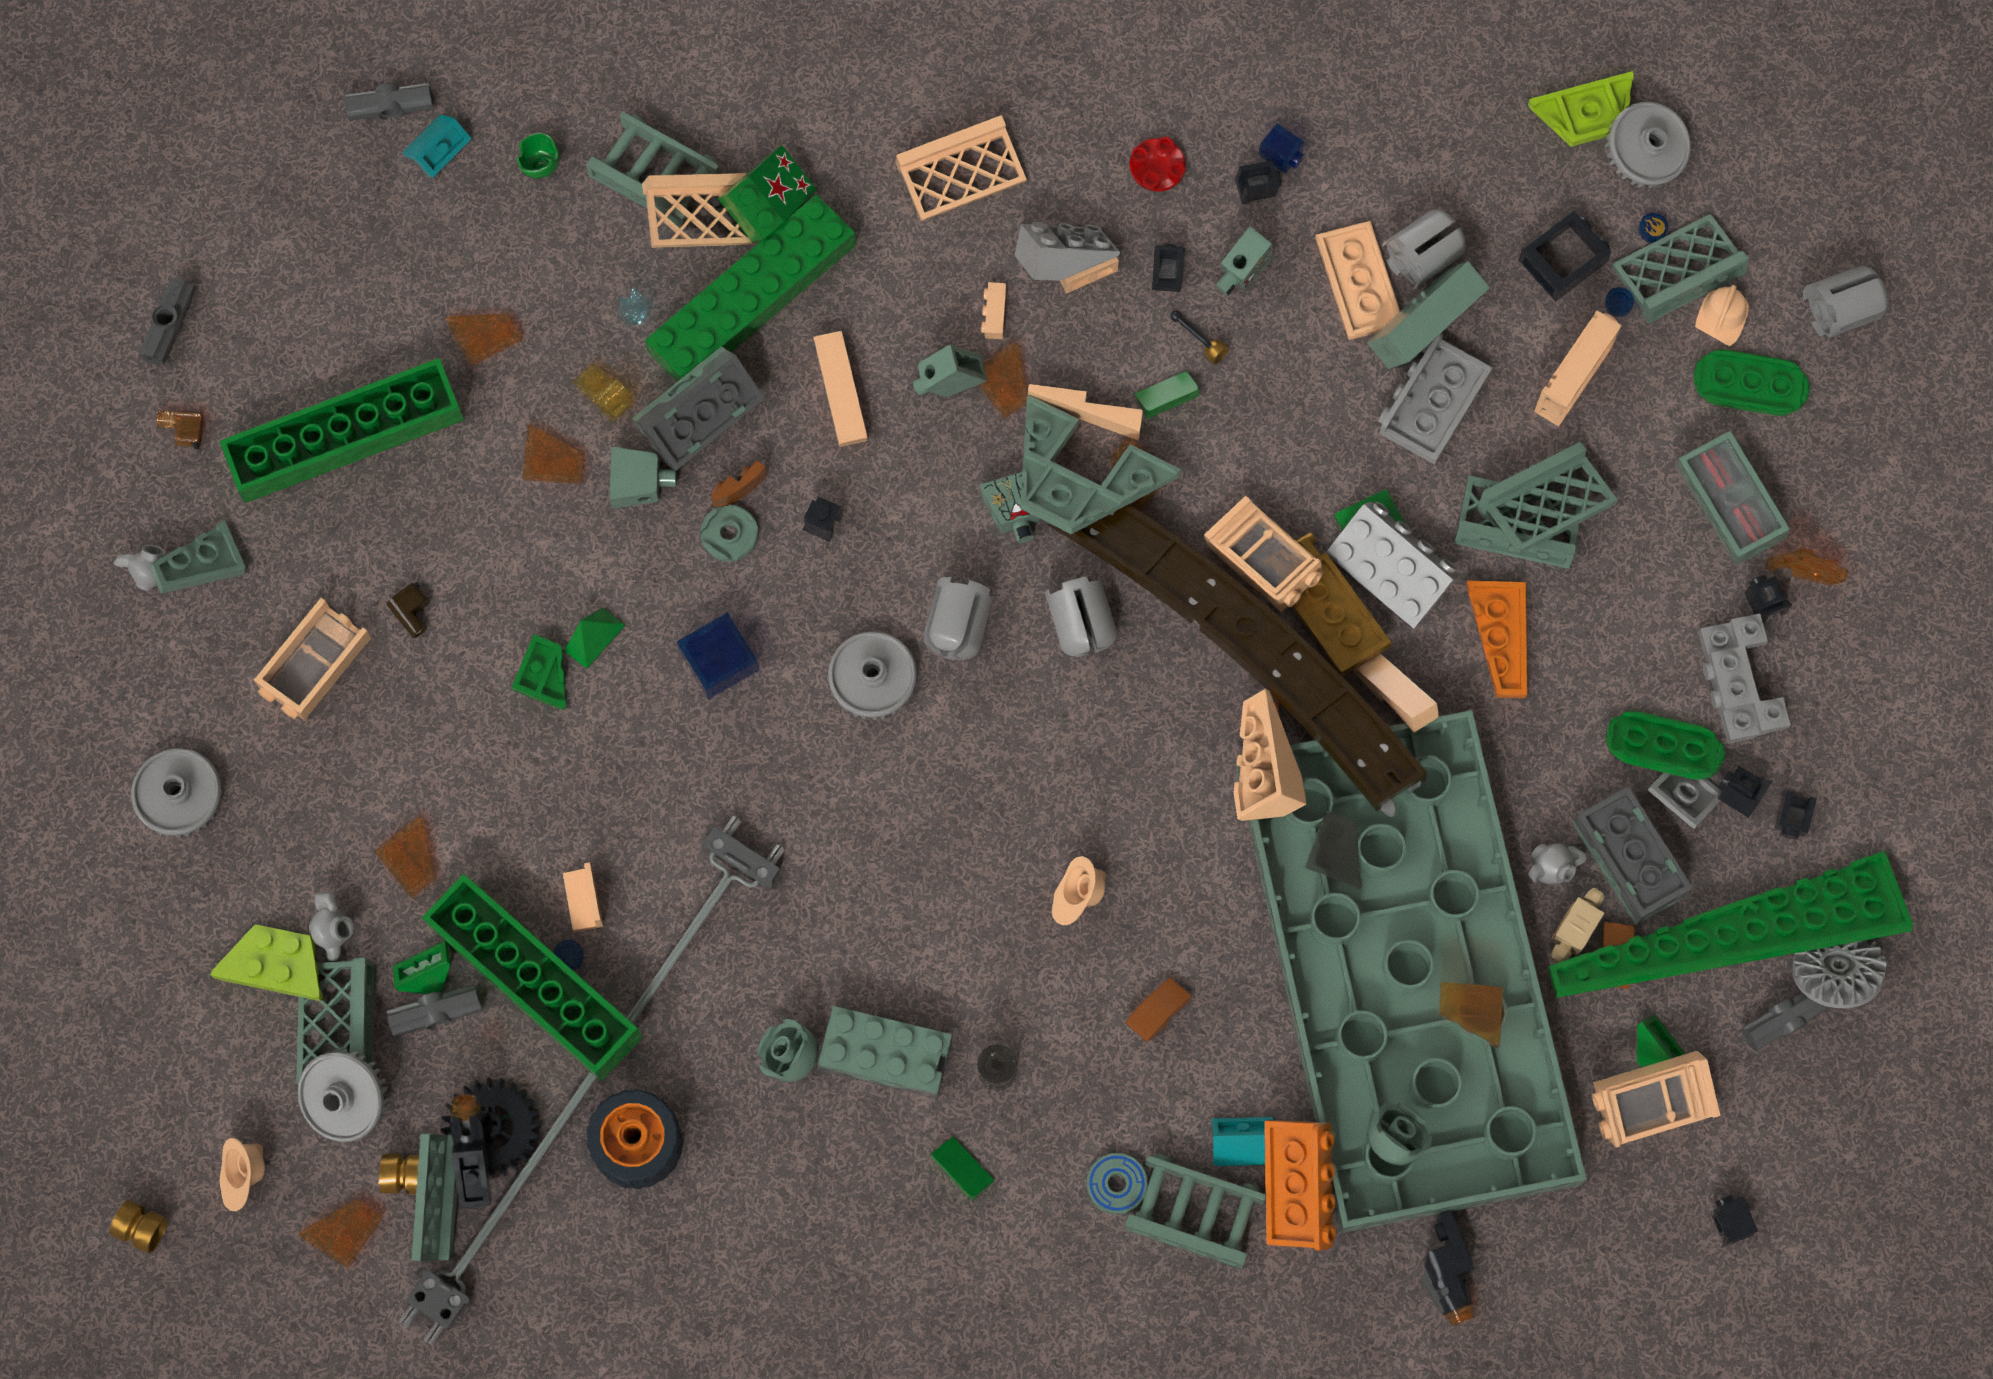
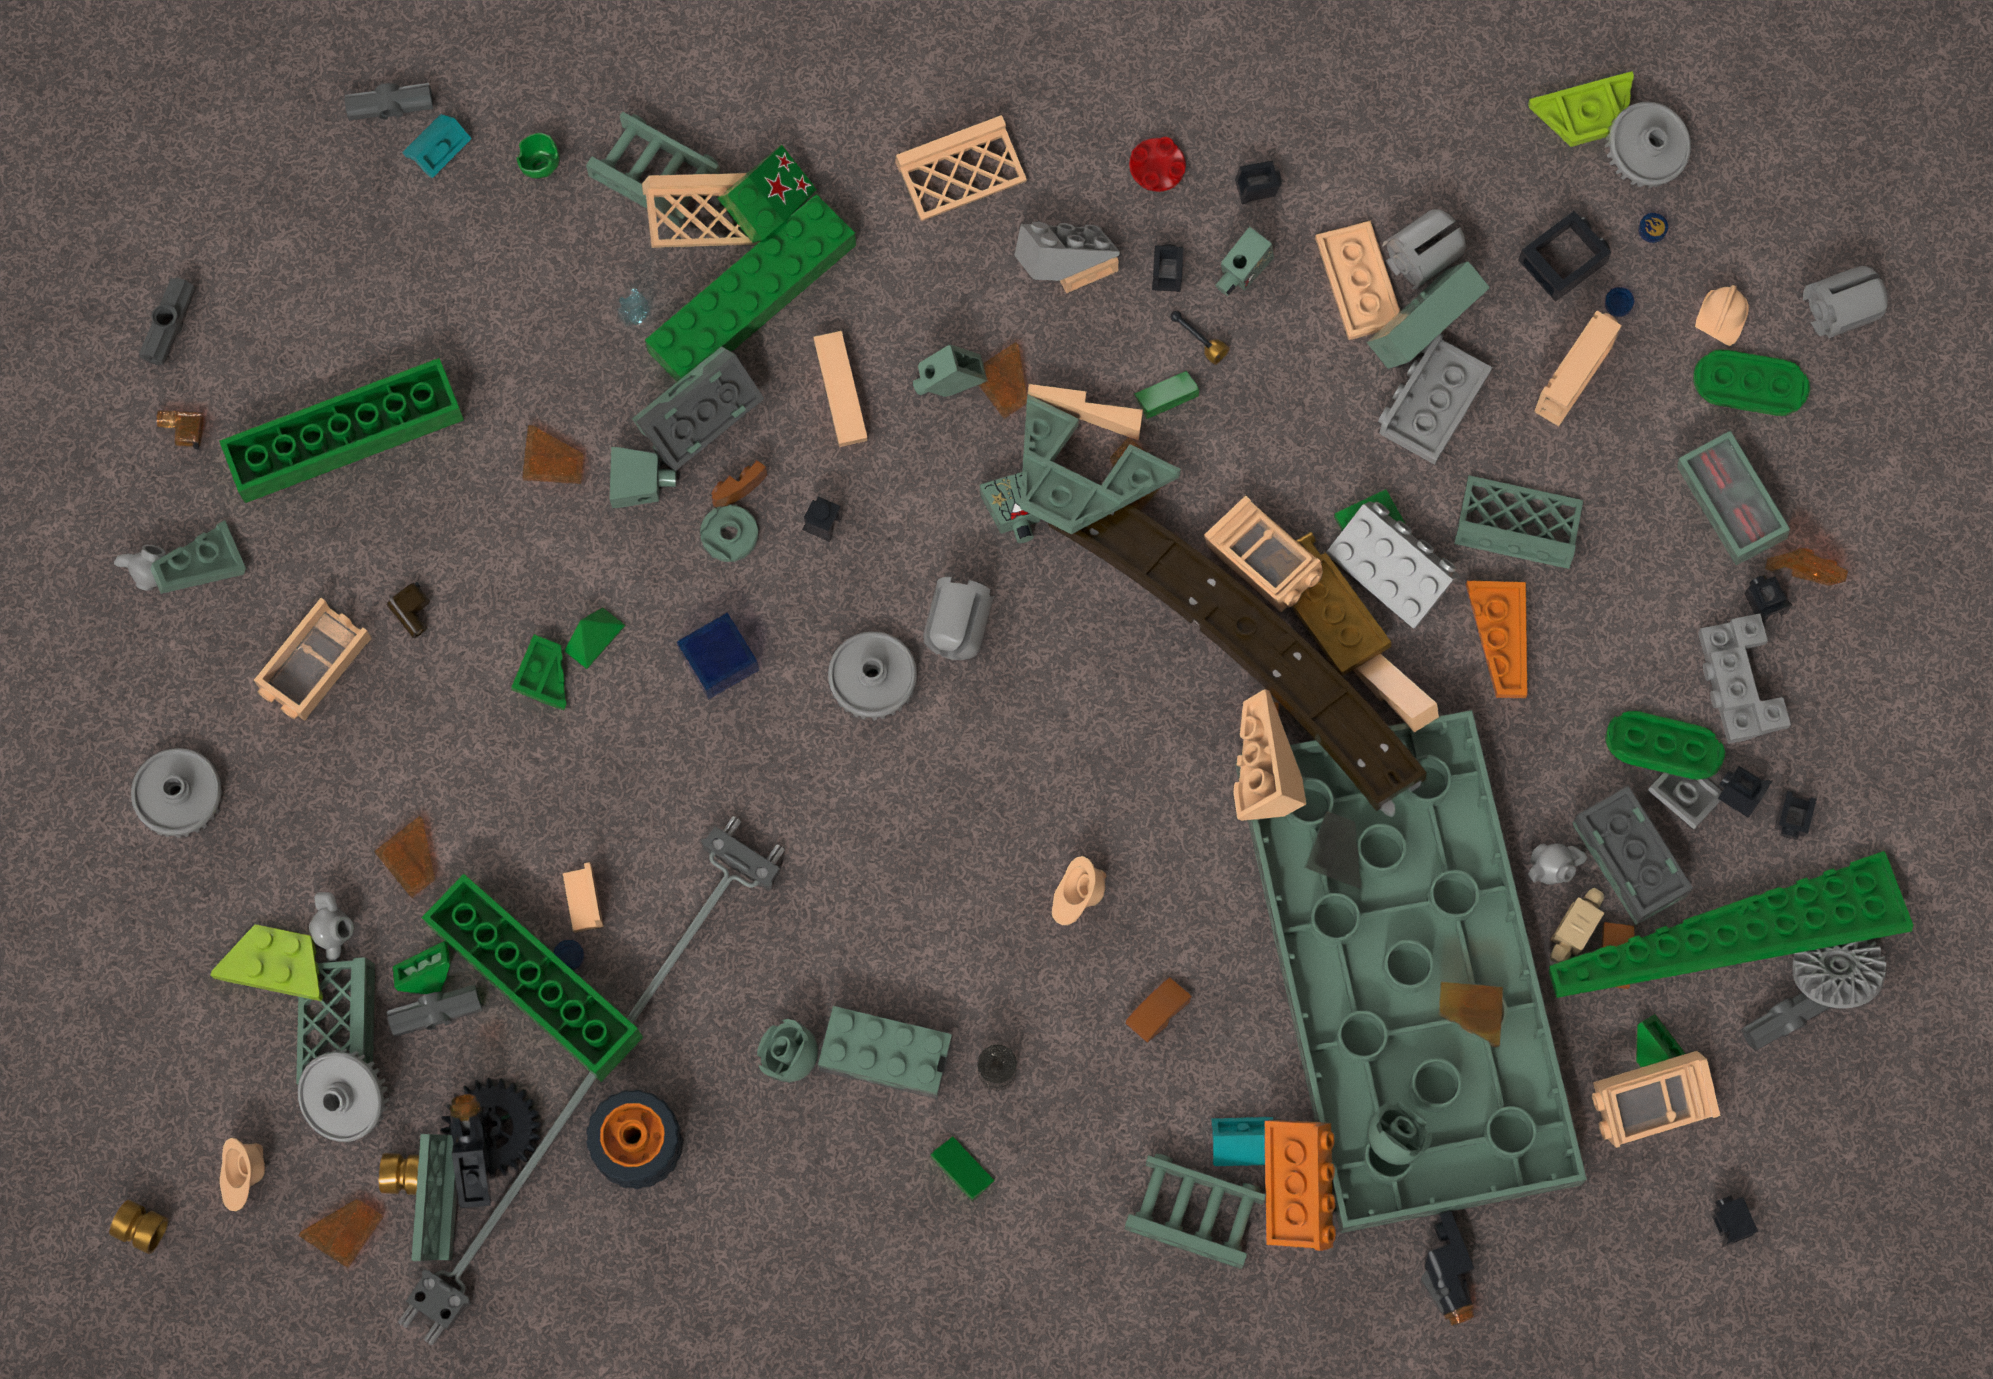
clear orange wing [445,314,522,366] -> none
clear yellow plate [573,362,634,423] -> none
light nougat piece [981,282,1006,339] -> none
light grey cylinder [1044,575,1117,657] -> none
sand green tile [1086,1153,1148,1215] -> none
clear blue brick [1258,123,1305,174] -> none
sand green fence [1479,442,1618,554] -> none
sand green fence [1612,214,1749,324] -> none

